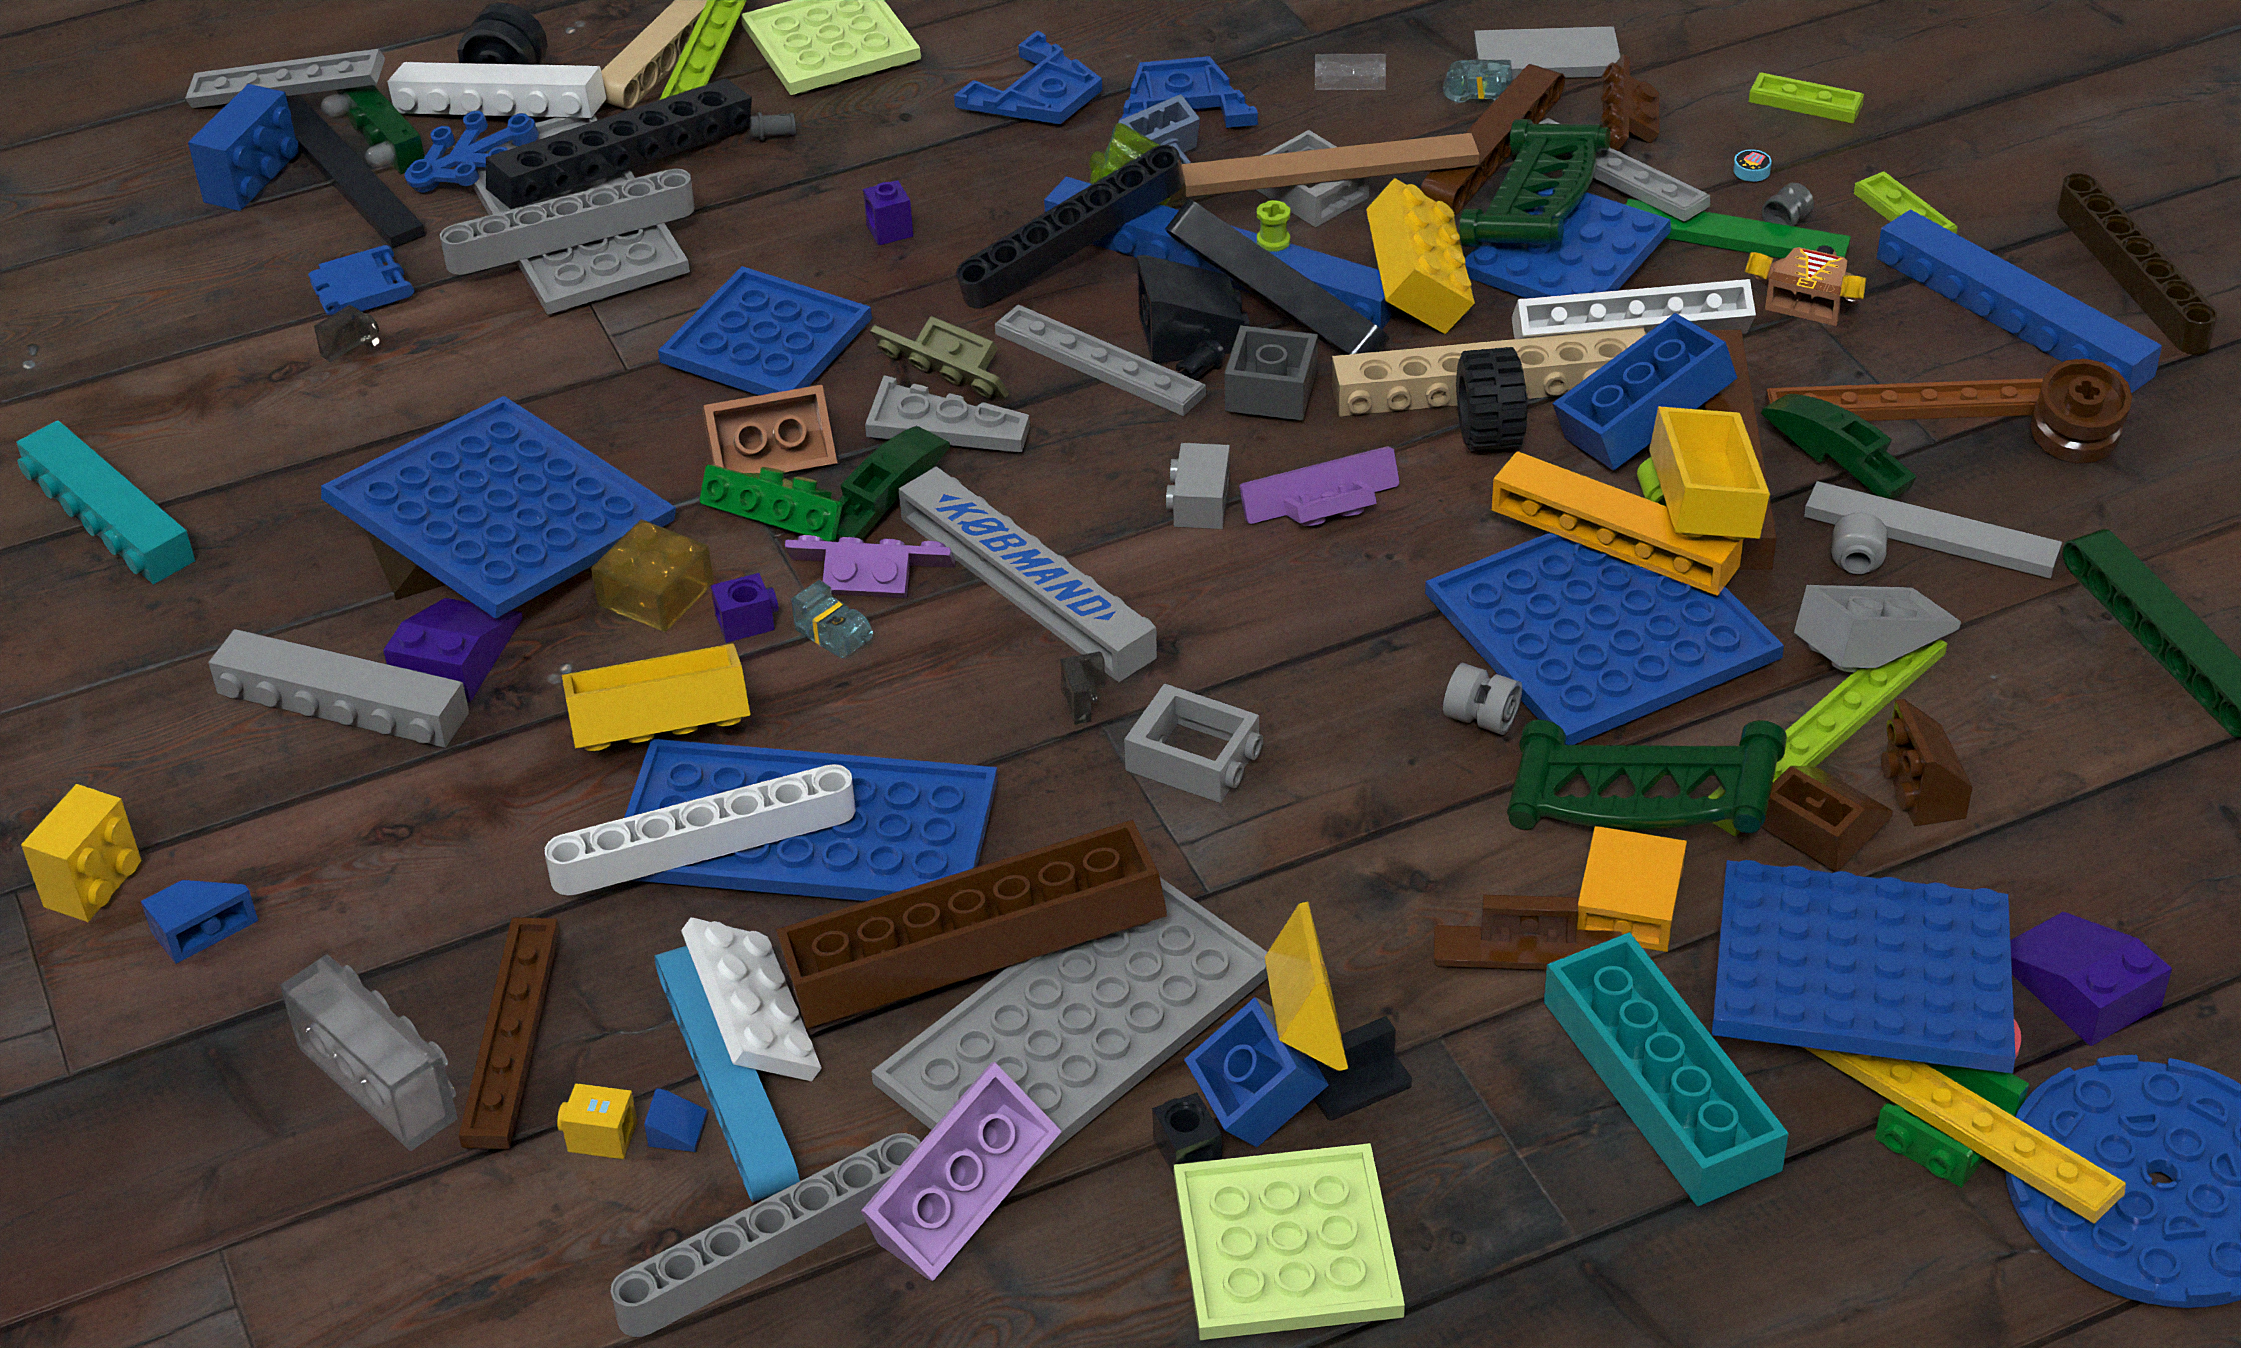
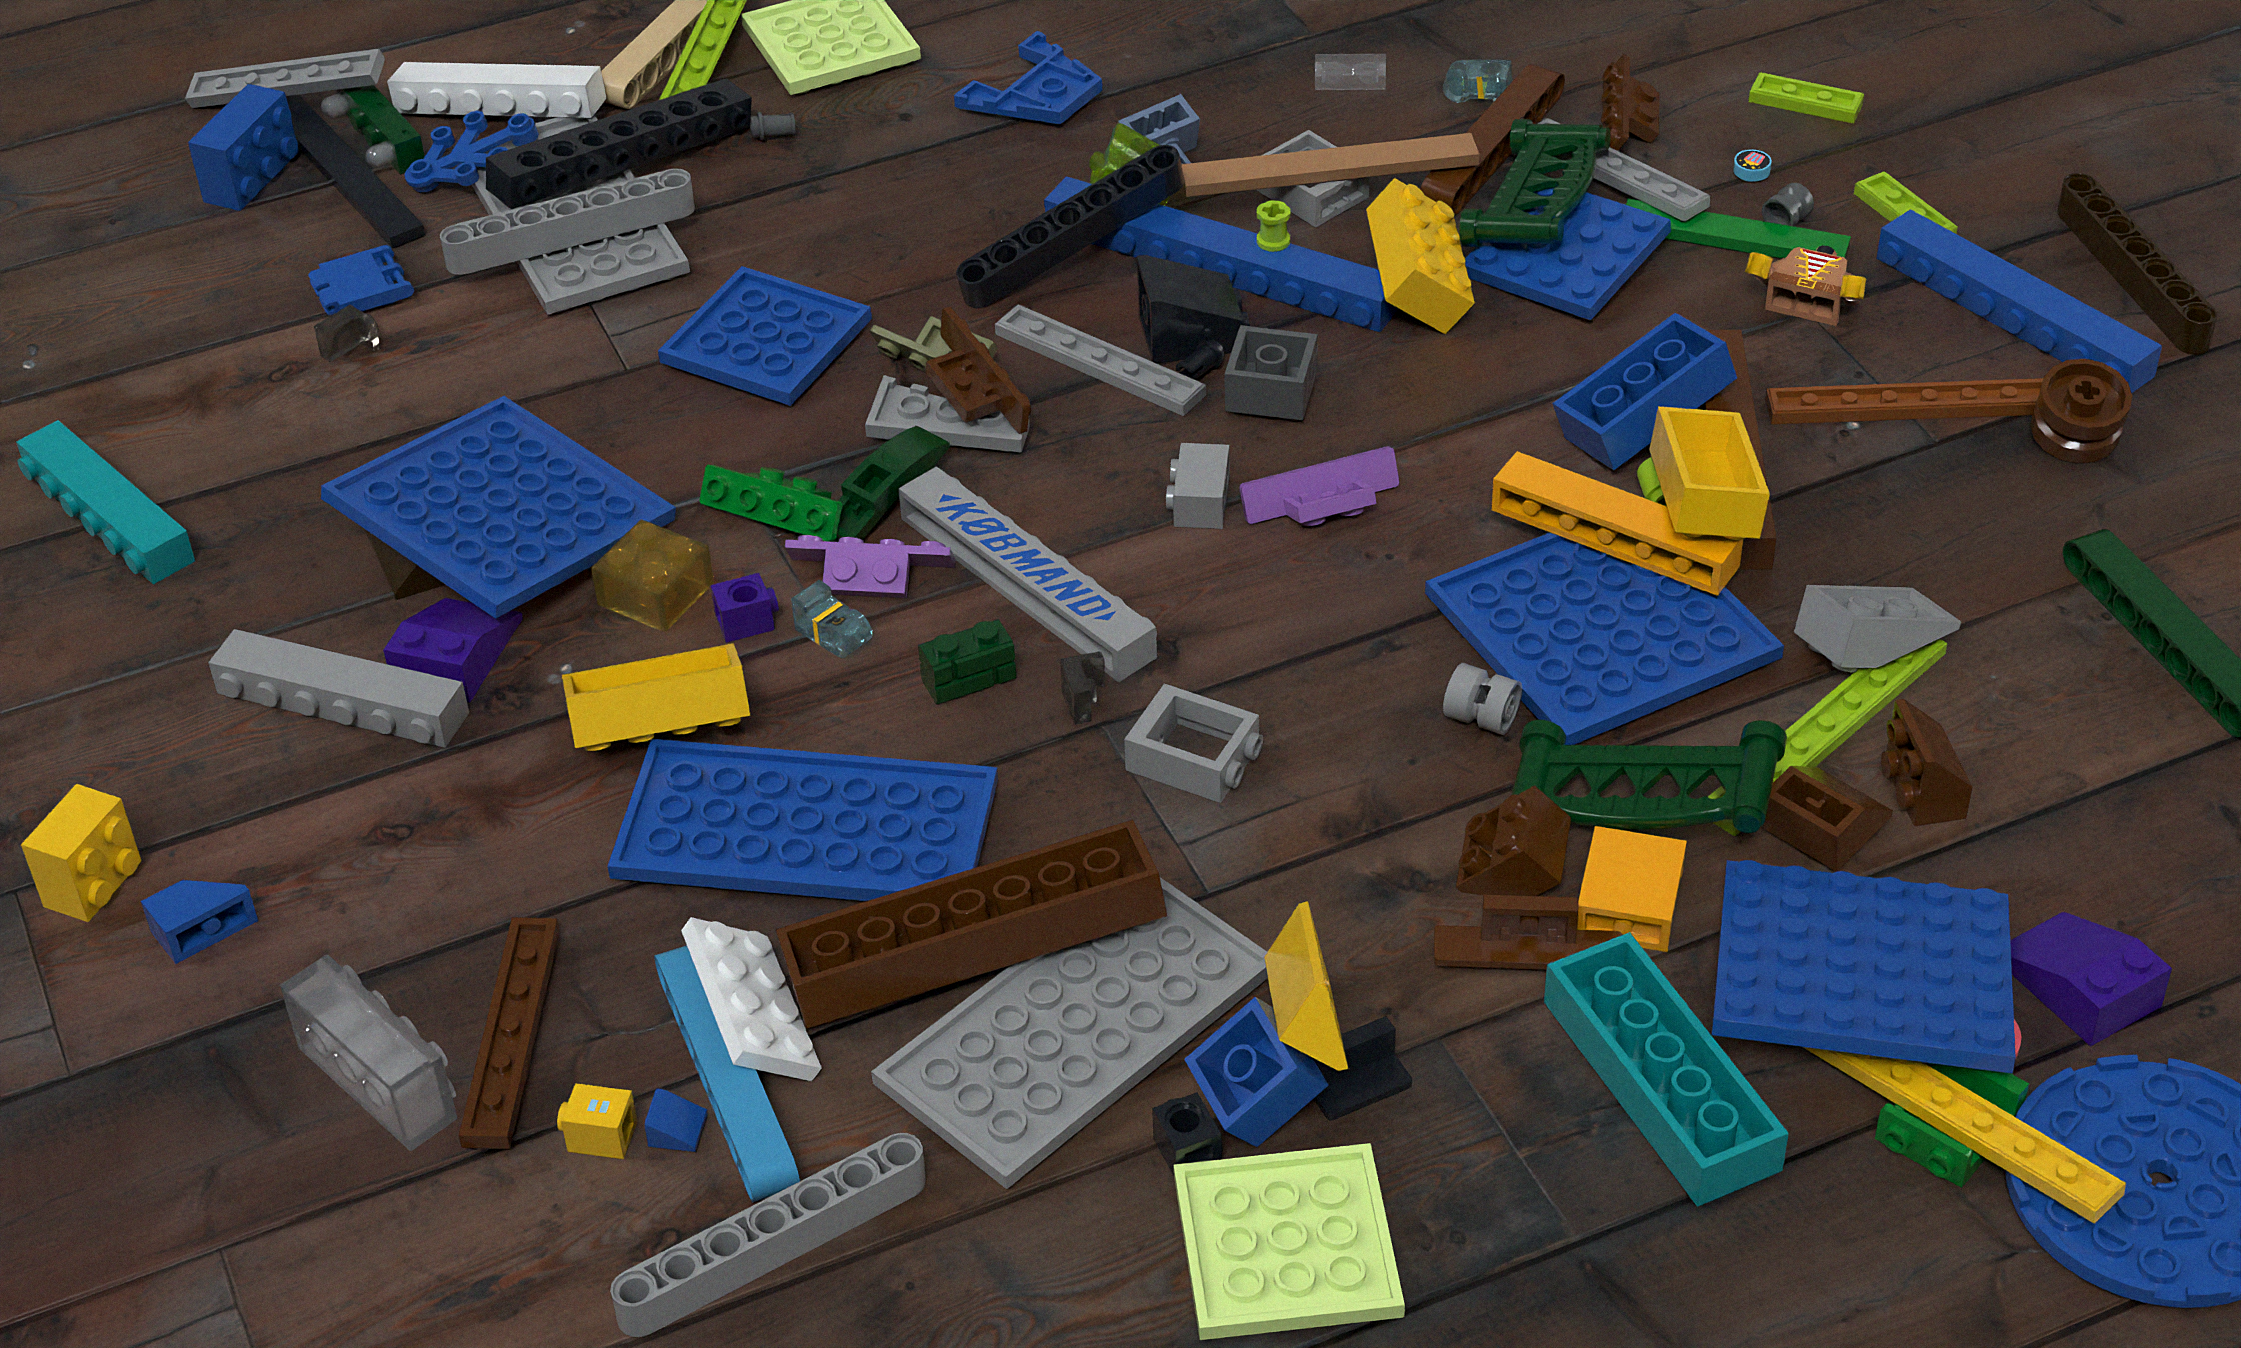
black wheel [457,2,548,65] -> none
white beam [545,764,856,895] -> none
nougat slope [702,385,837,473] -> none
lavender slope [861,1062,1062,1281] -> none
dark purple brick [863,180,913,246] -> none
blue wing [1118,56,1258,128] -> none
black beam [1165,199,1390,355] -> none
tan brick [1332,327,1646,416] -> none
black tyre [1456,347,1527,451] -> none
light grey tile [1474,26,1620,81] -> none
white brick [1512,279,1756,339] -> none
dark green slope [1761,393,1917,499] -> none
light grey tile [1804,481,2062,579] -> none
light grey head [1831,512,1888,574] -> none
none -> dark green brick [918,619,1017,704]
none -> reddish brown bracket [926,306,1031,434]
none -> reddish brown slope [1456,785,1571,896]

